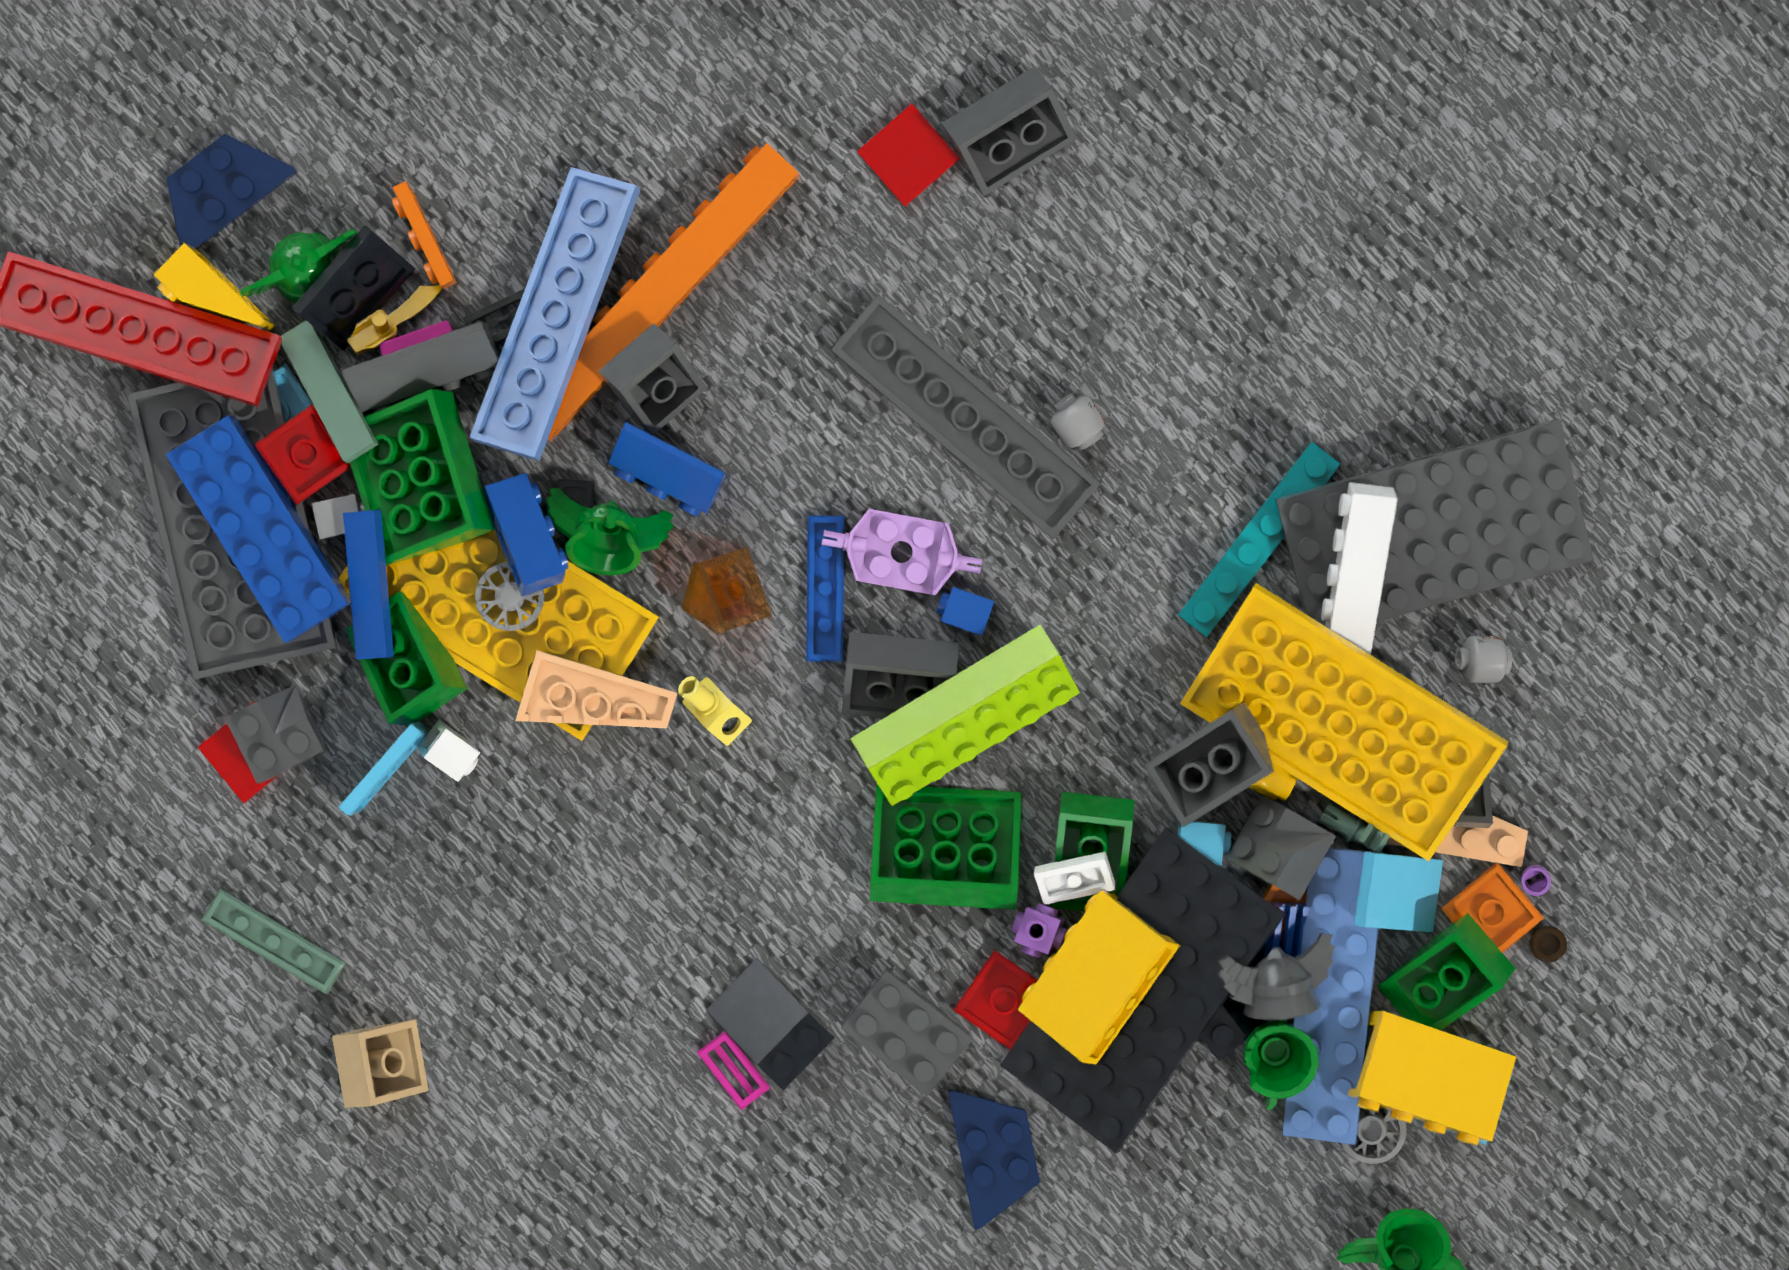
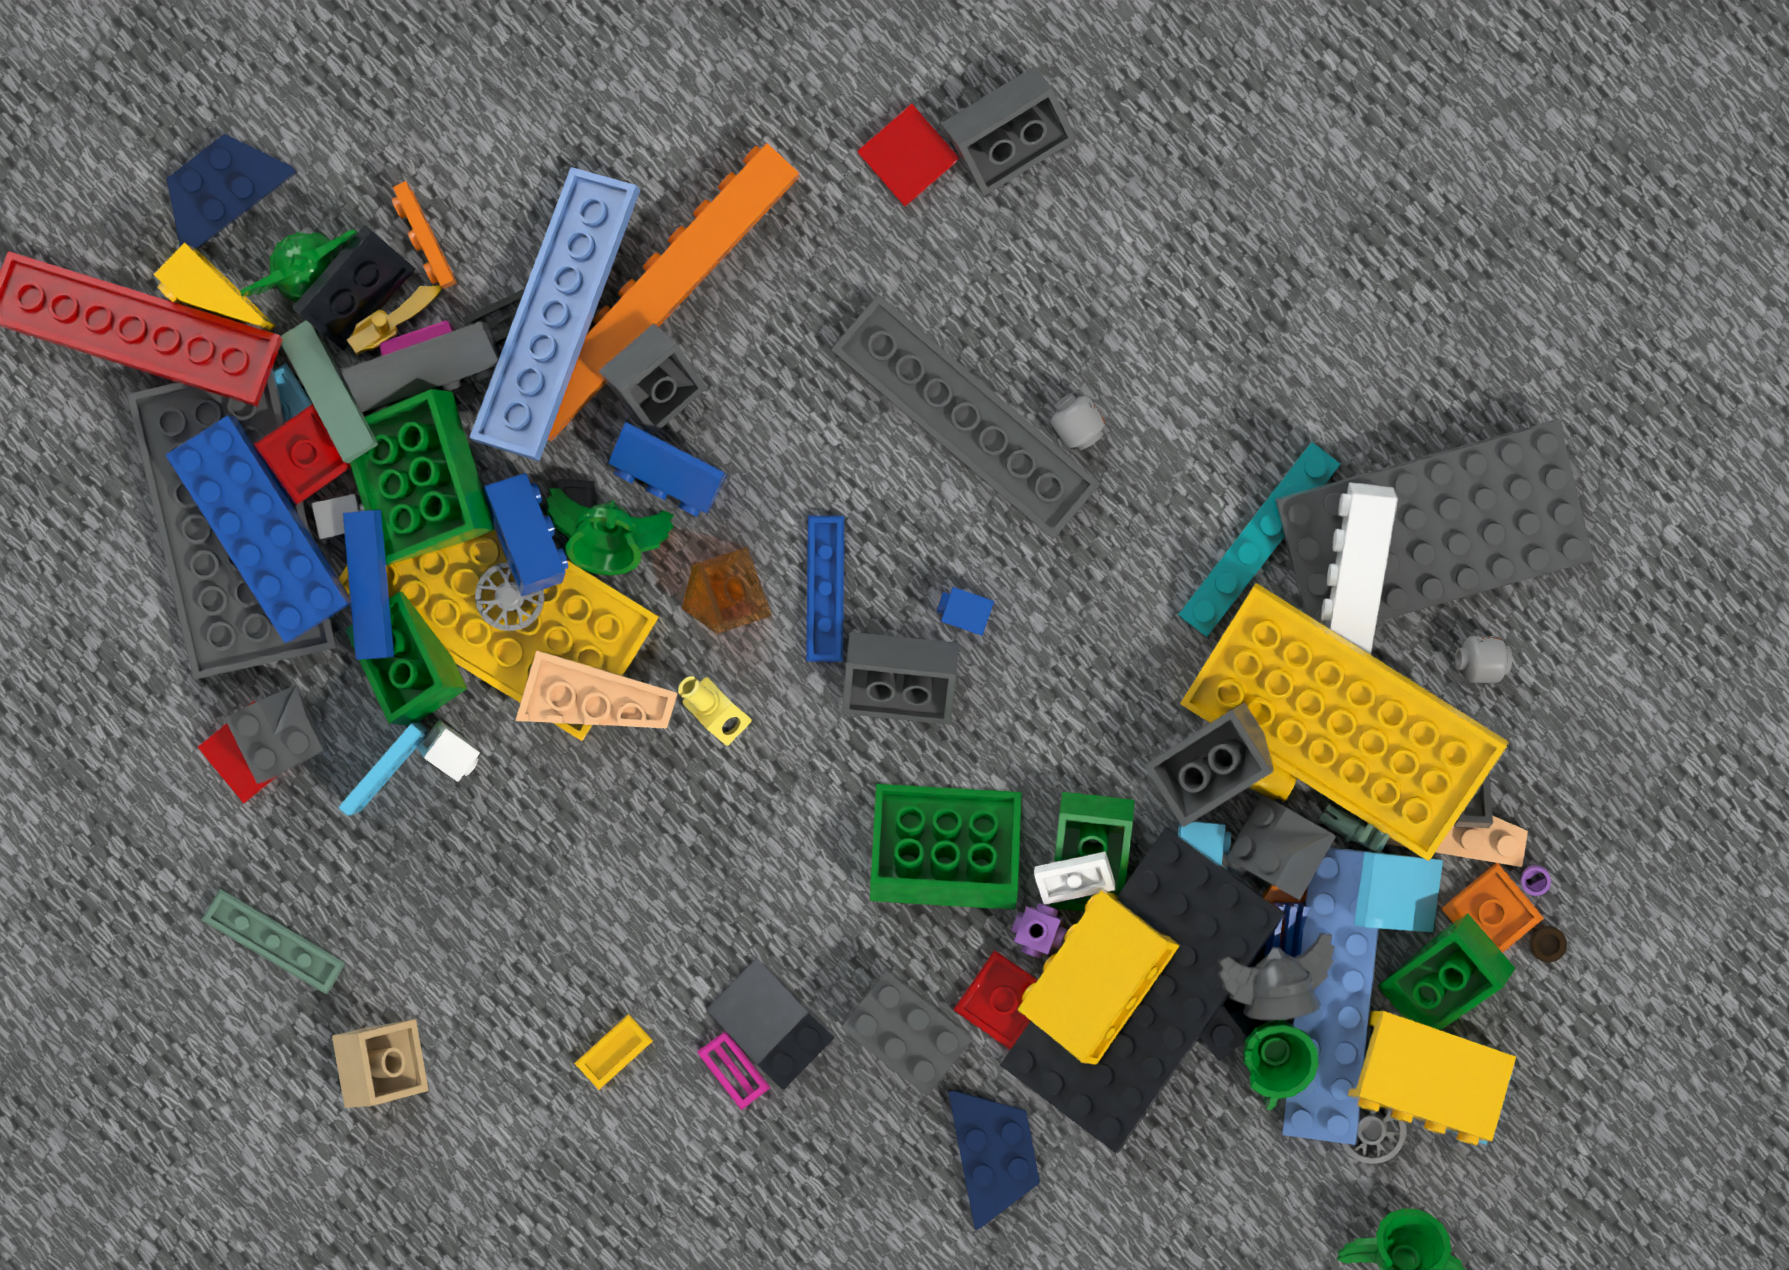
lavender plate [822,508,982,595] -> none
lime brick [850,625,1080,806] -> none
none -> yellow tile [574,1014,653,1090]

